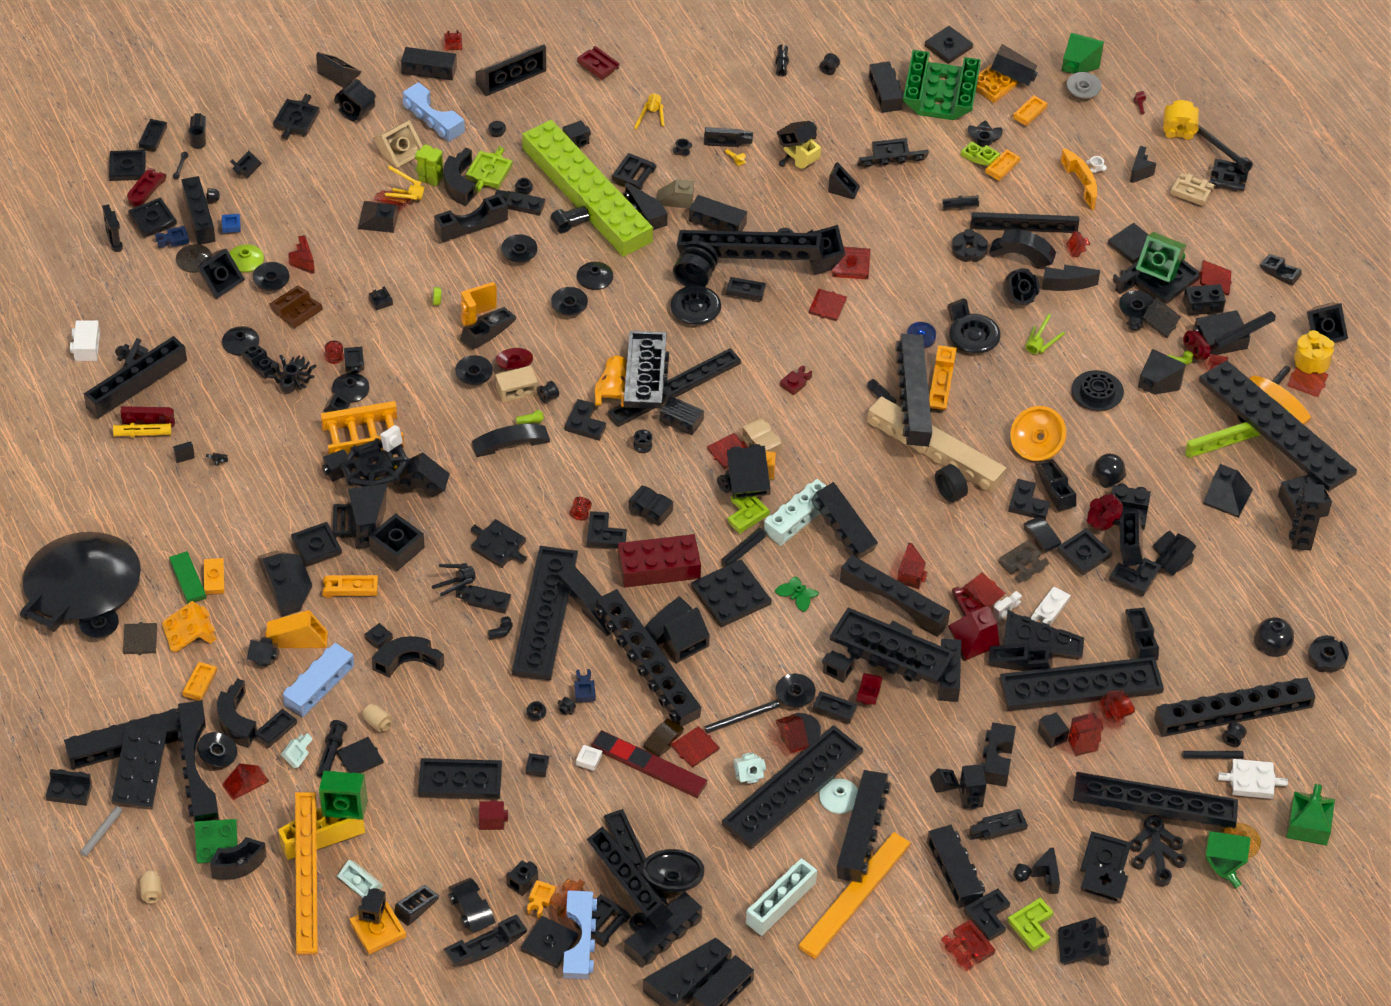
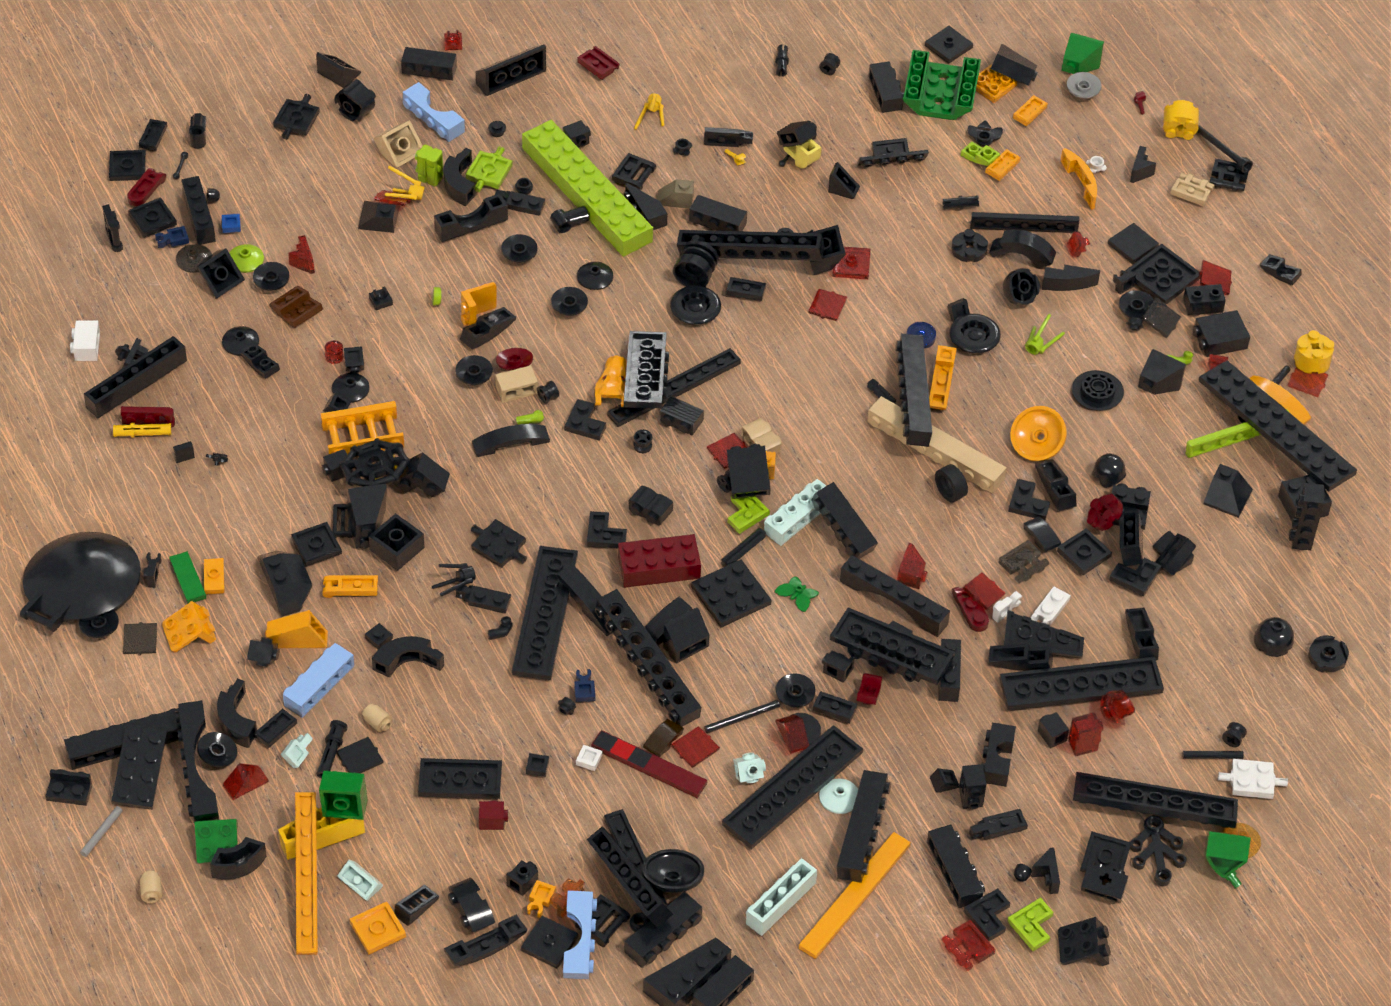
light orange plate [182,662,217,701] -> none
black bracket [230,151,262,179] -> none
black animal [268,355,316,393] -> none
black brick [358,888,386,924] -> none
white plate [380,425,403,452] -> none
black plate [526,701,546,721] -> none
clear red wheel [570,497,592,521] -> none
dark red plate [780,365,813,395] -> none
dark red slope [948,606,1000,661] -> none
green piece [1136,232,1187,282] -> none
black brick [1154,677,1316,737] -> none
dark red plate [1183,330,1210,361] -> none
black axle [1214,311,1276,349] -> none
green piece [1286,783,1335,846] -> none
black slope [1307,302,1348,342] -> none
none -> black plate [143,552,162,588]

